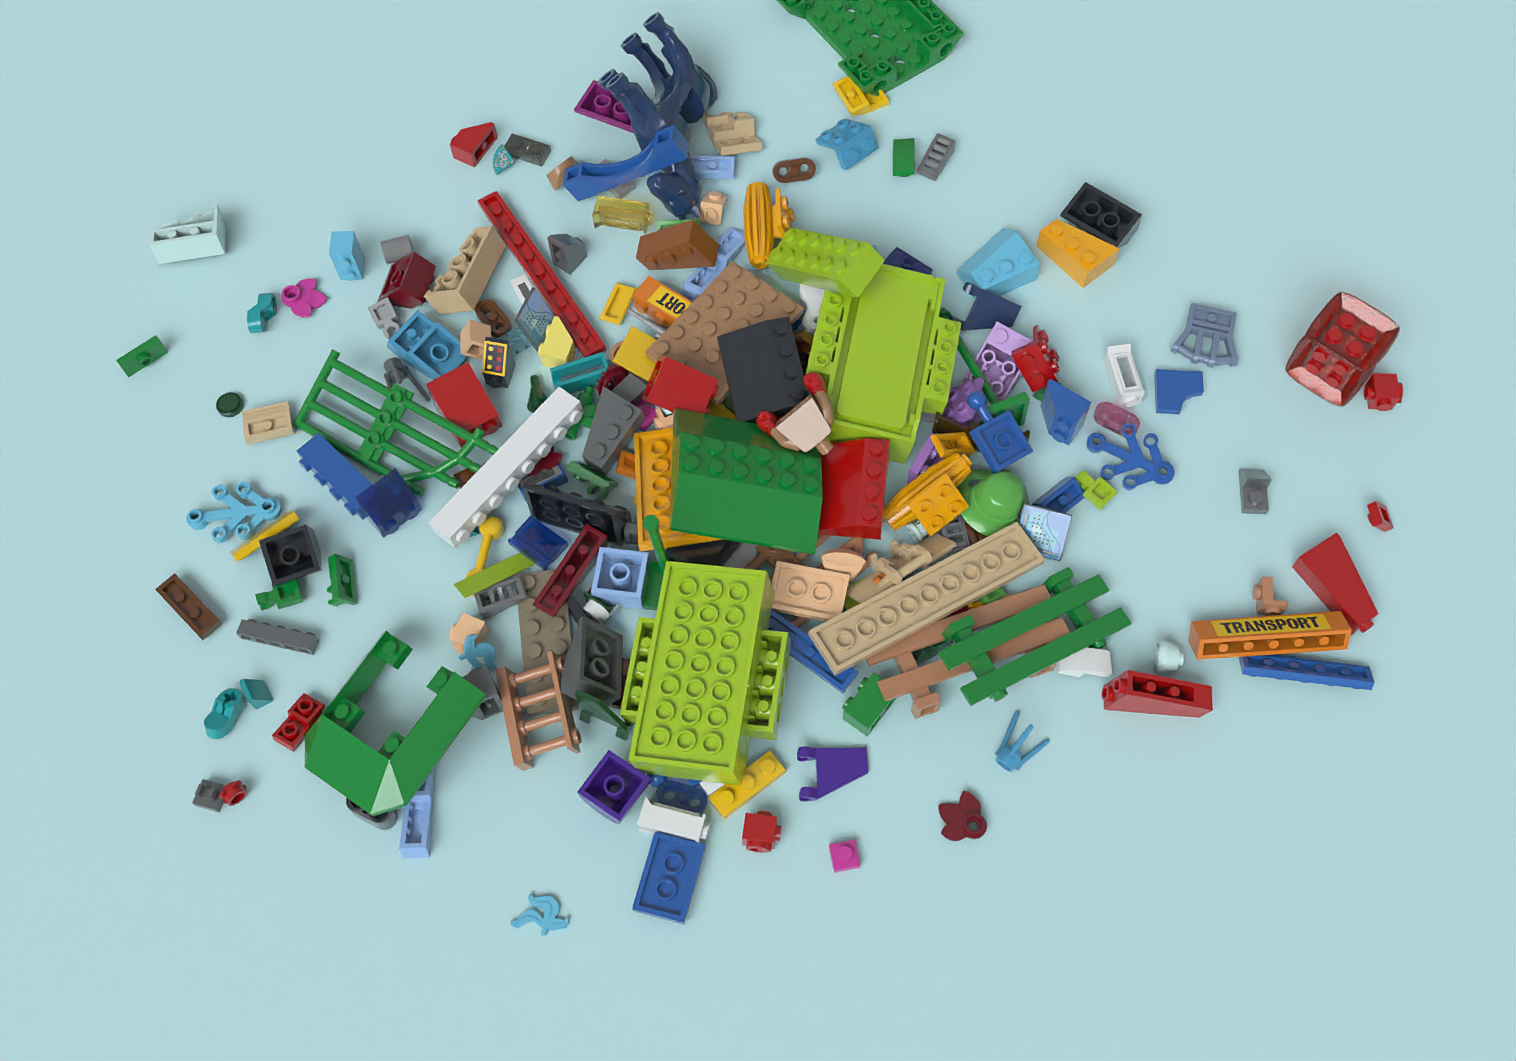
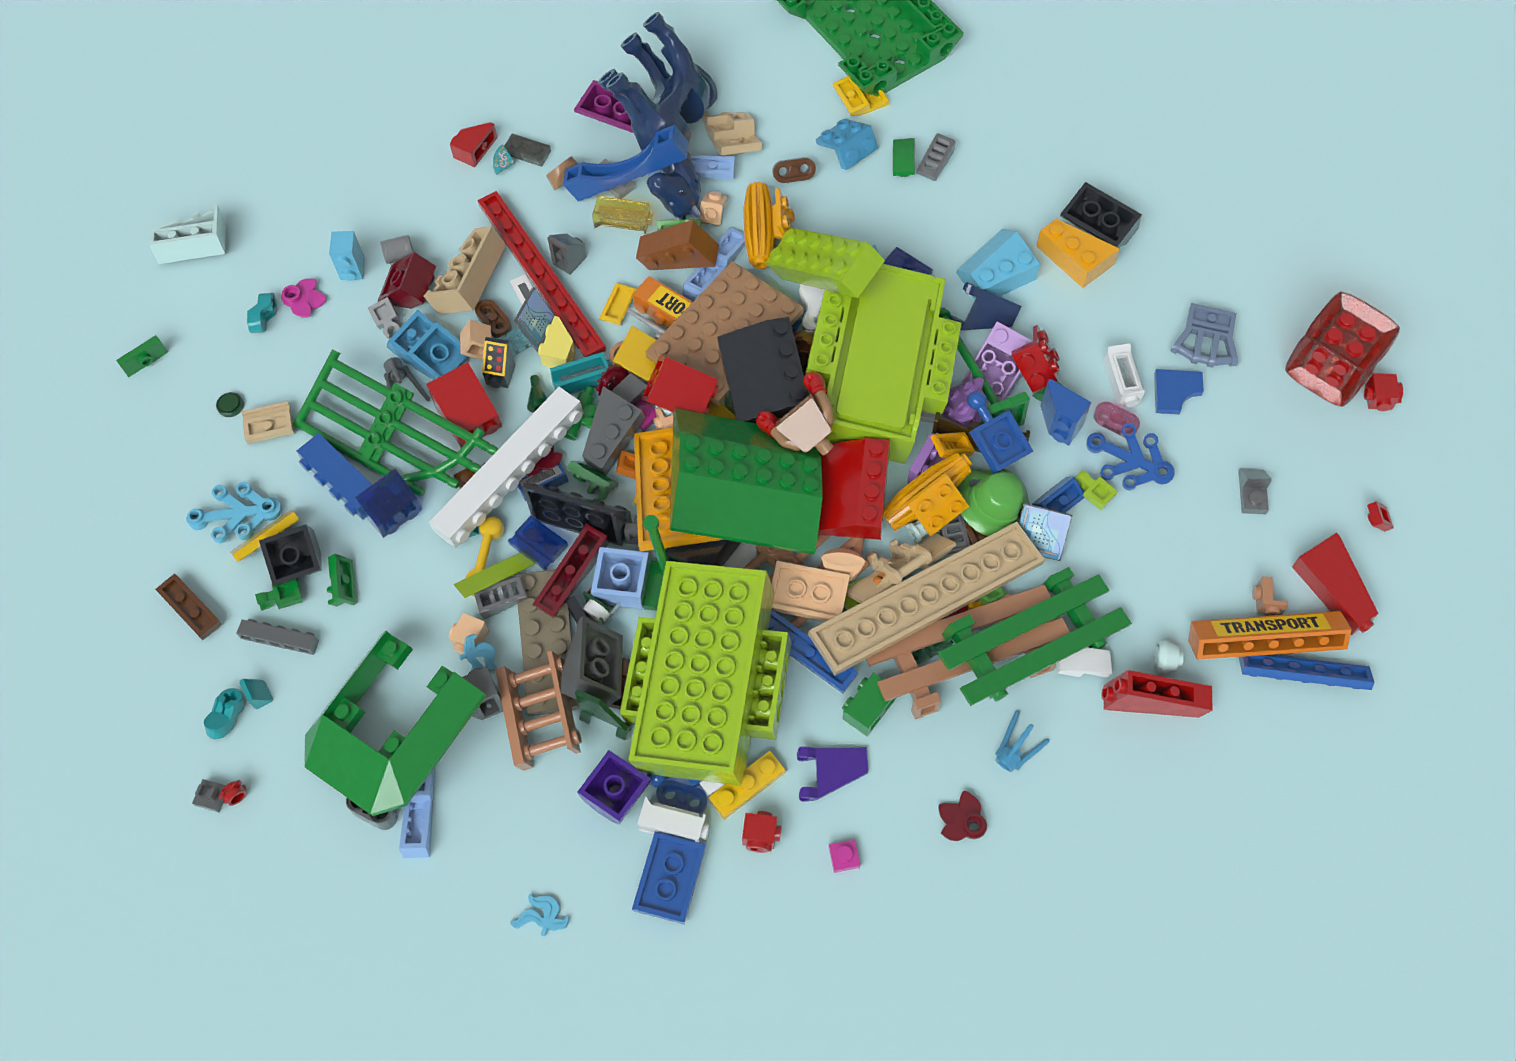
red slope [272,693,325,752] -> none

